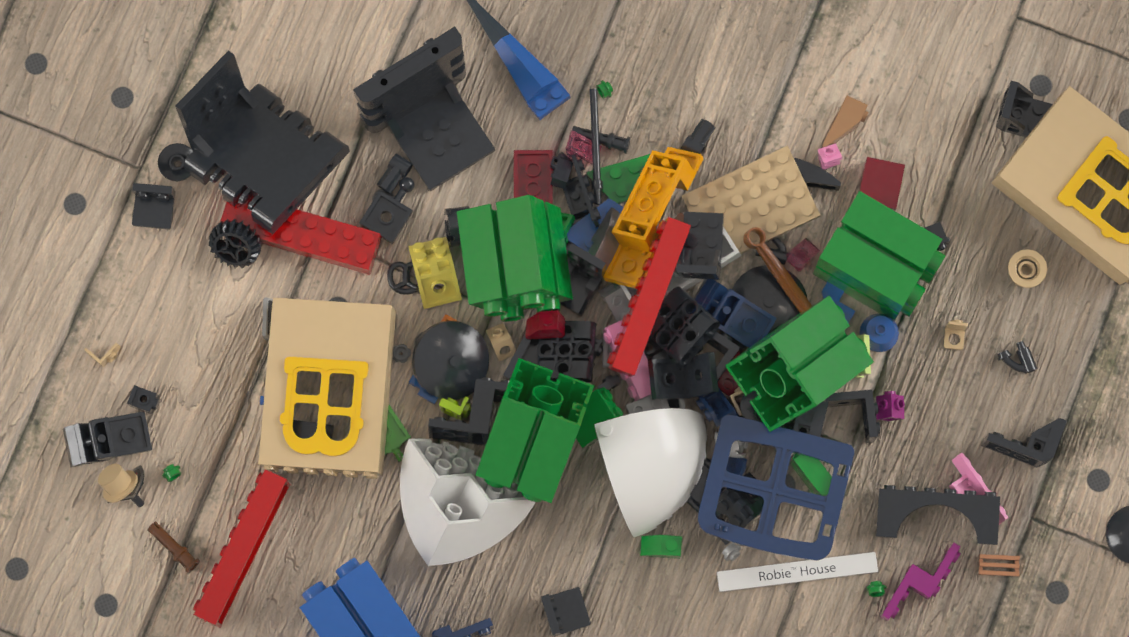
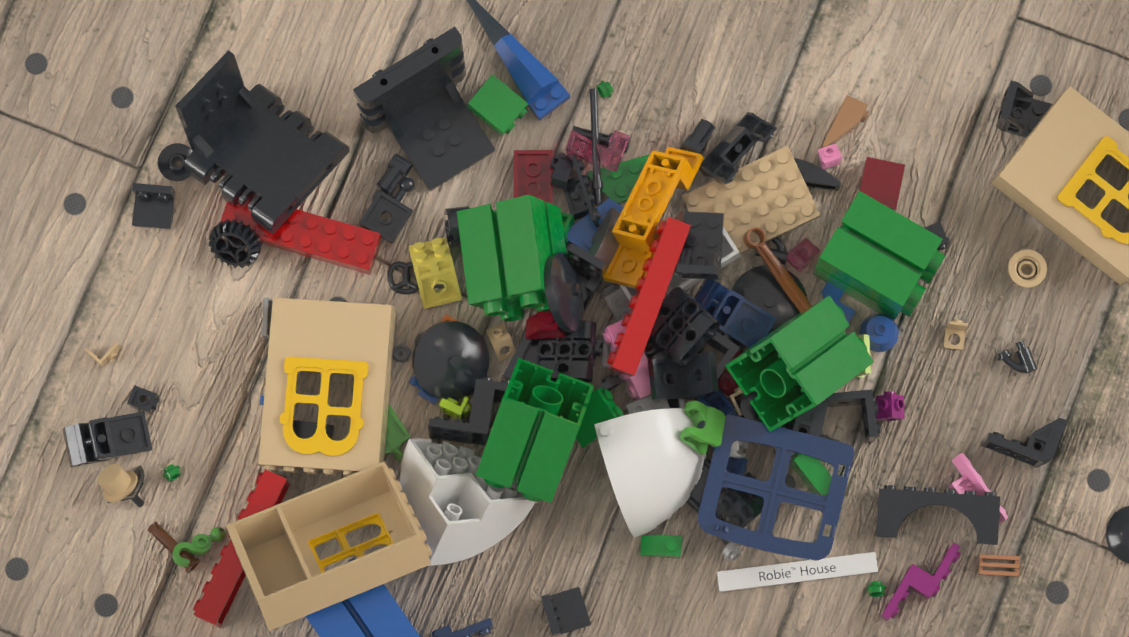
none -> bright green piece [173,527,226,567]
none -> tan panel [226,461,432,631]
none -> green brick [466,74,528,136]
none -> black dish [544,253,584,332]
none -> clear pink slope [596,130,630,172]
none -> bright green piece [680,401,725,455]
none -> black bracket [699,112,777,185]

